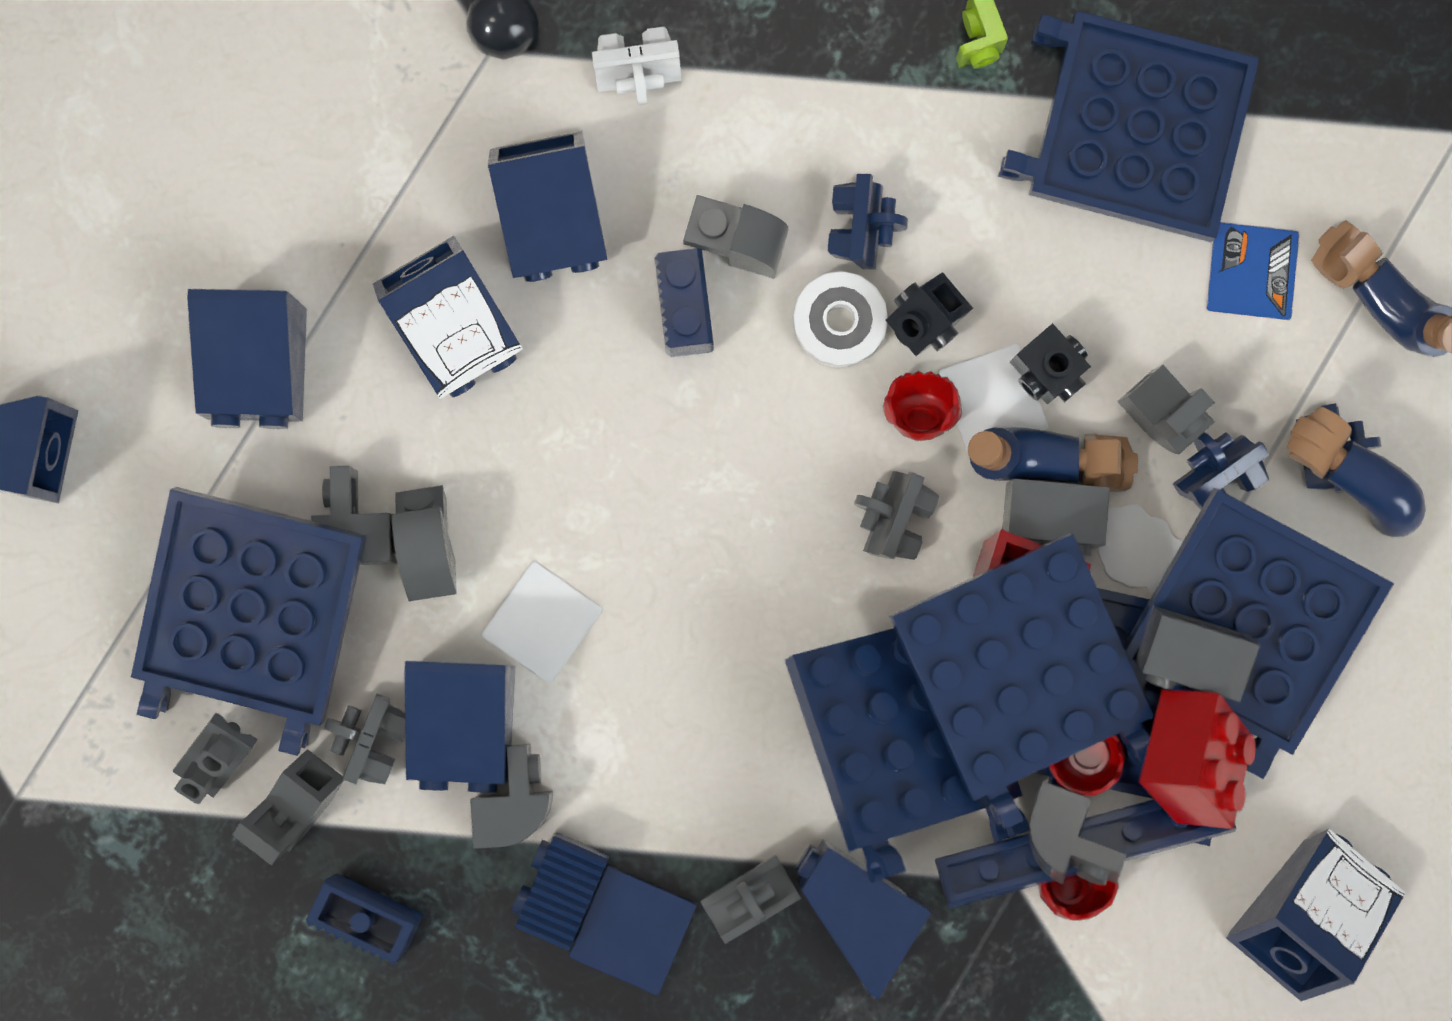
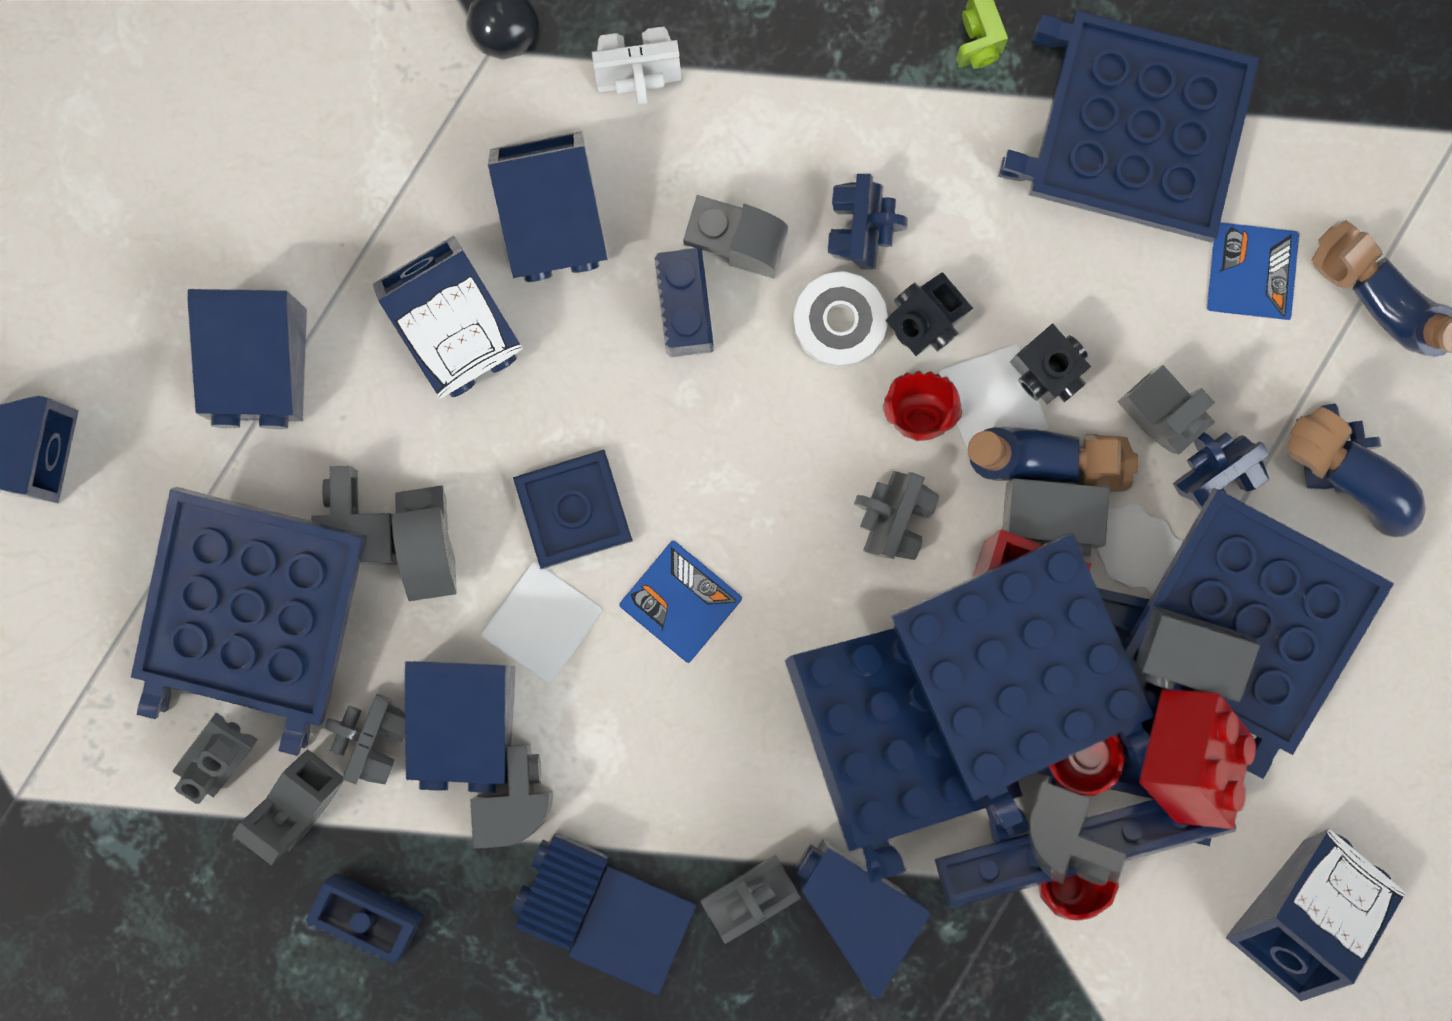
none -> dark blue tile [513,449,633,570]
none -> blue sticker [619,541,742,663]

